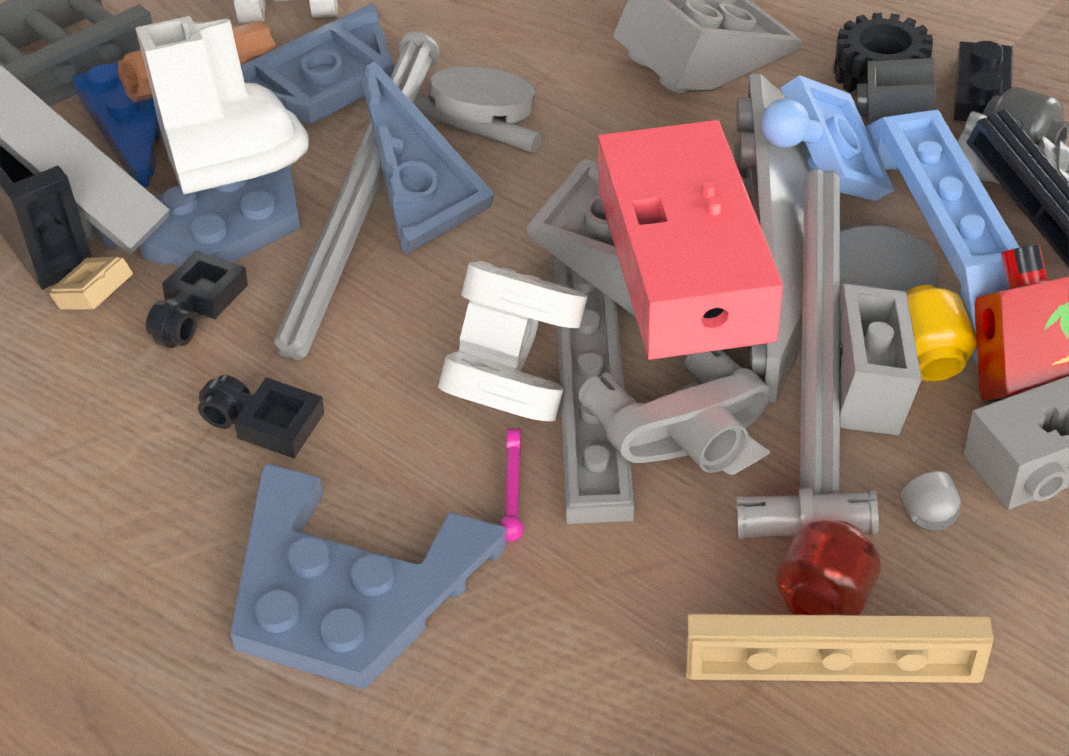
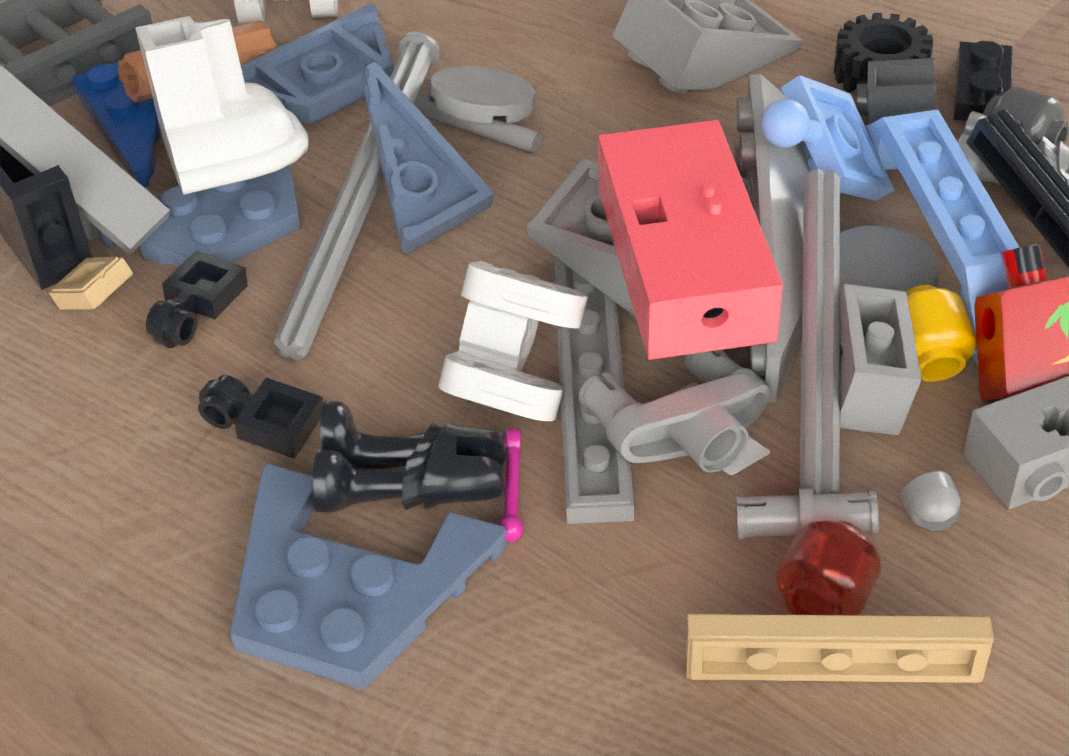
none -> black piece [313,401,506,513]

